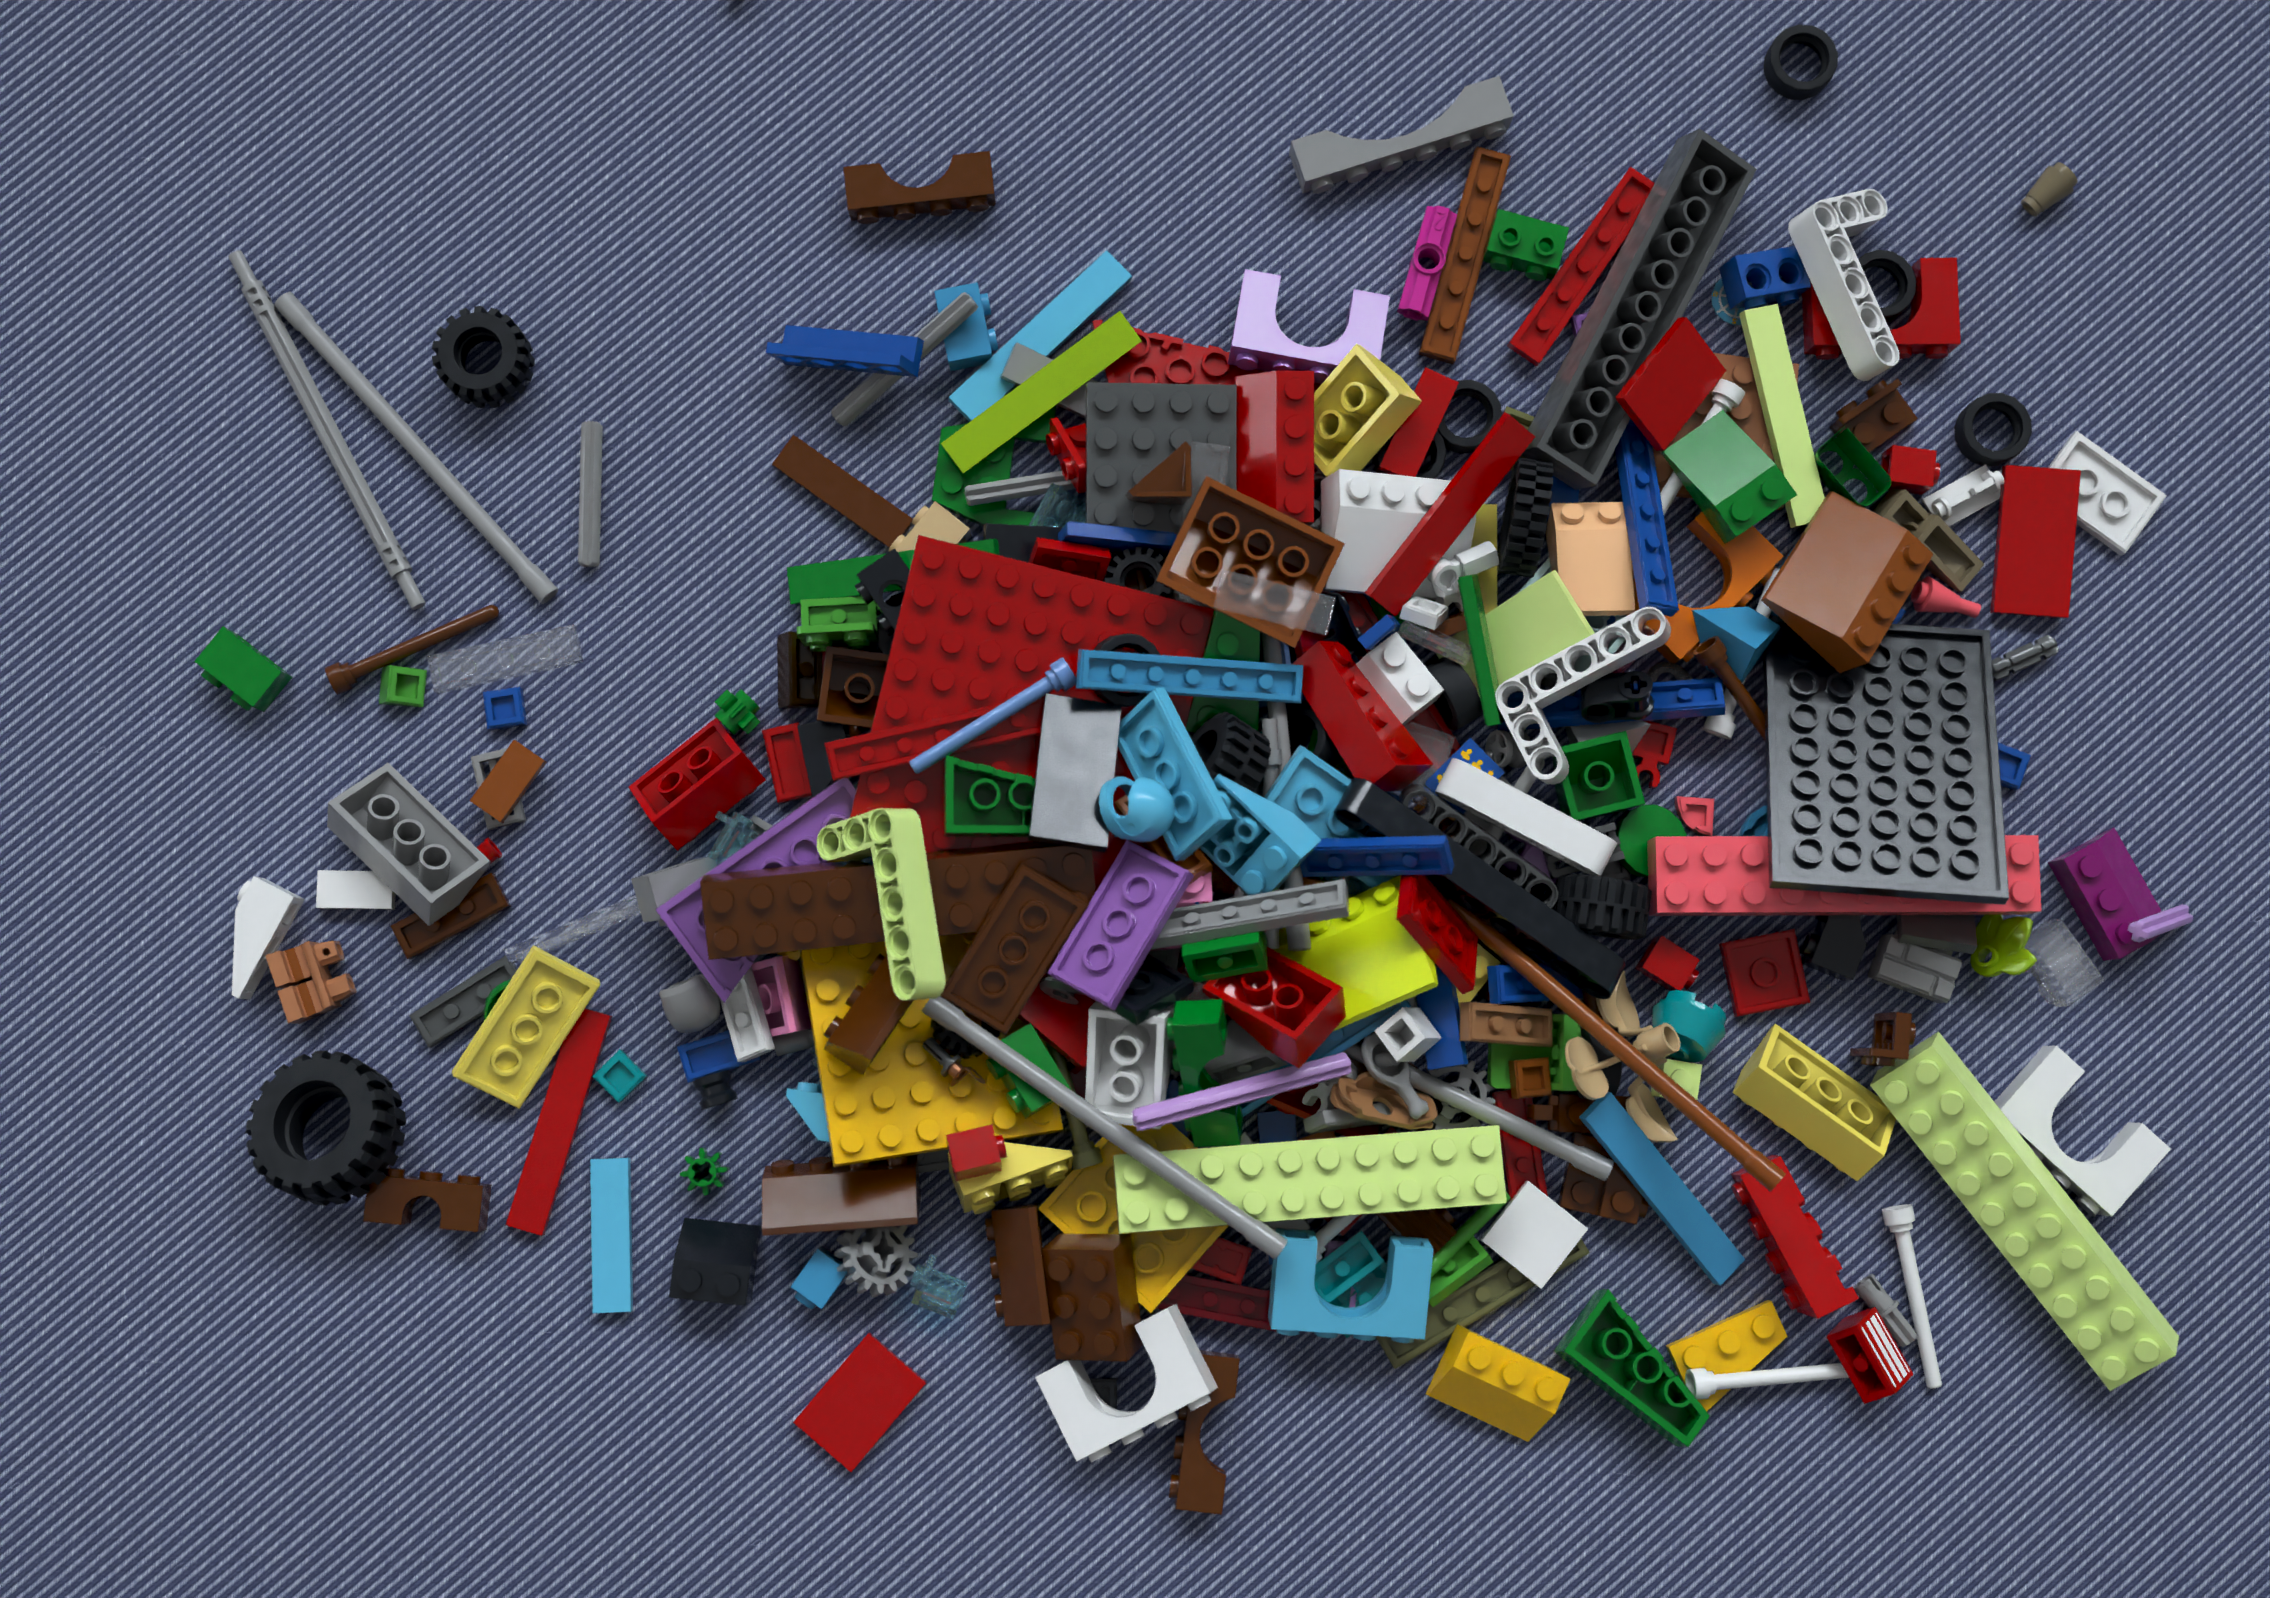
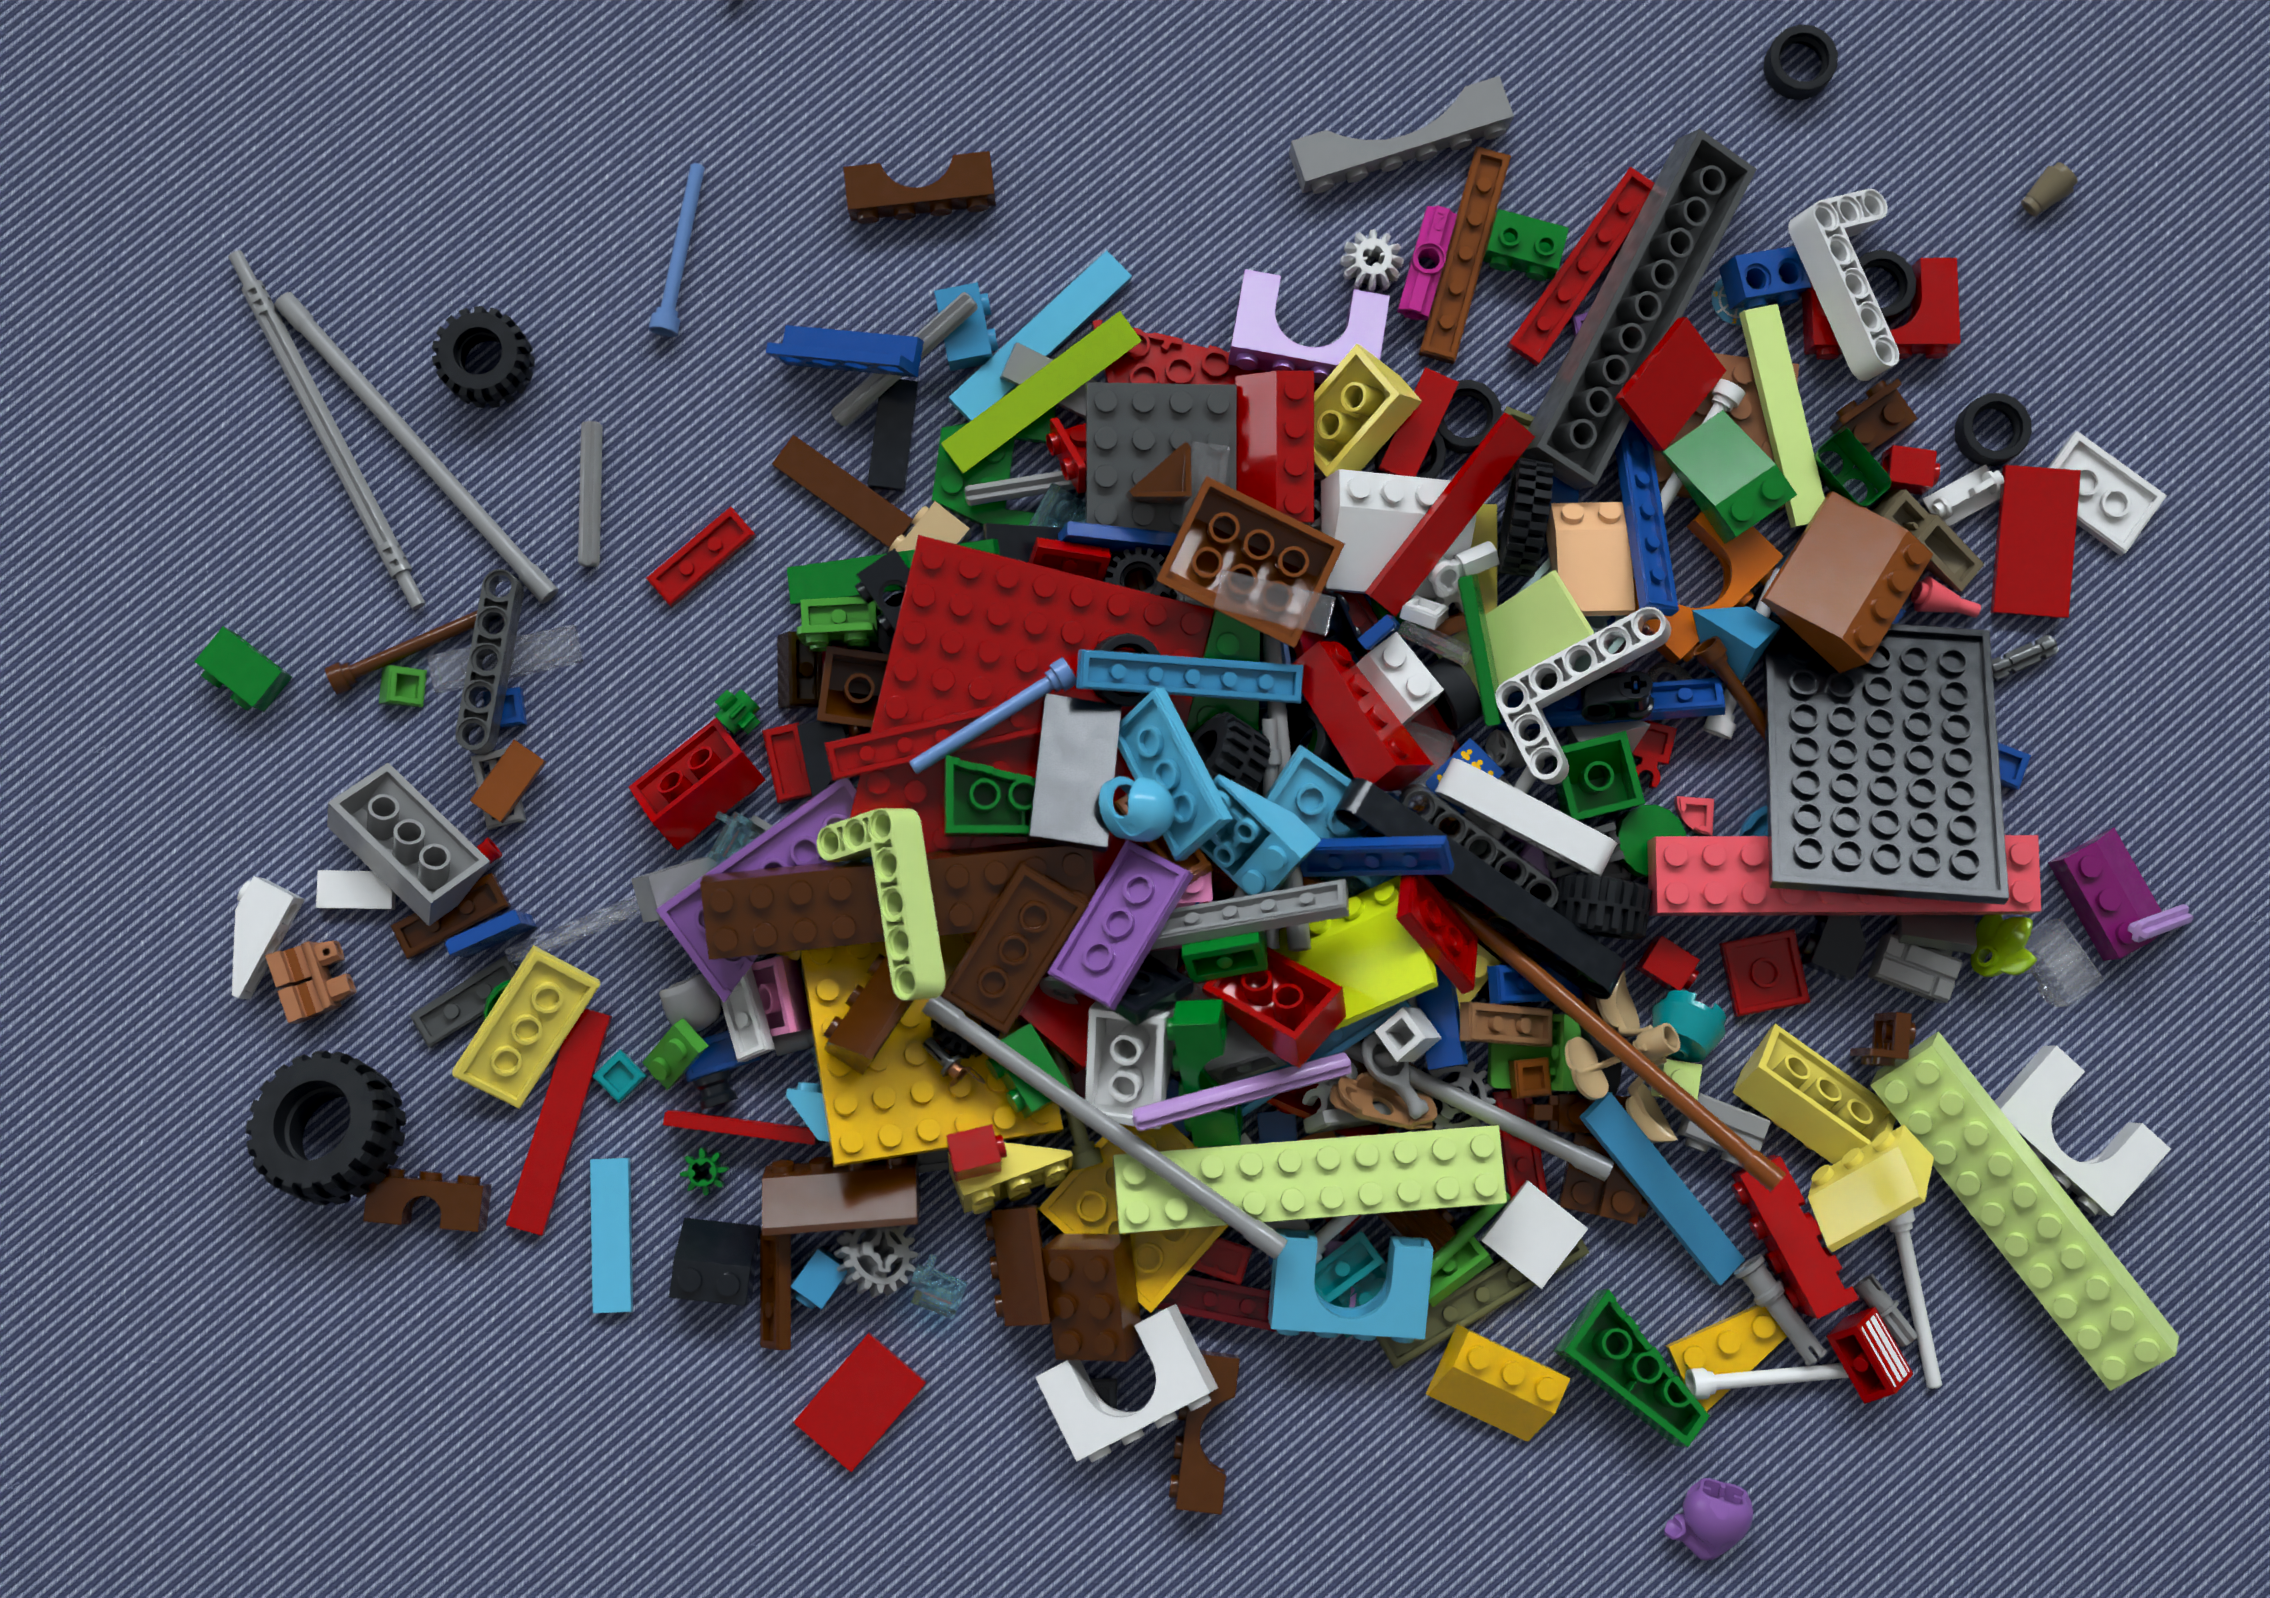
none -> blue tile [444,910,537,958]
none -> dark grey beam [456,569,524,755]
none -> bright green plate [642,1018,709,1090]
none -> red tile [646,506,756,608]
none -> medium blue piece [648,163,705,337]
none -> red tile [663,1110,819,1145]
none -> reddish brown tile [760,1232,791,1350]
none -> black tile [867,379,919,492]
none -> white gear [1340,229,1404,293]
none -> medium lavender piece [1664,1478,1753,1561]
none -> light grey brick [1677,1092,1770,1167]
none -> light grey pin [1734,1254,1827,1366]
none -> light yellow slope [1808,1124,1934,1252]

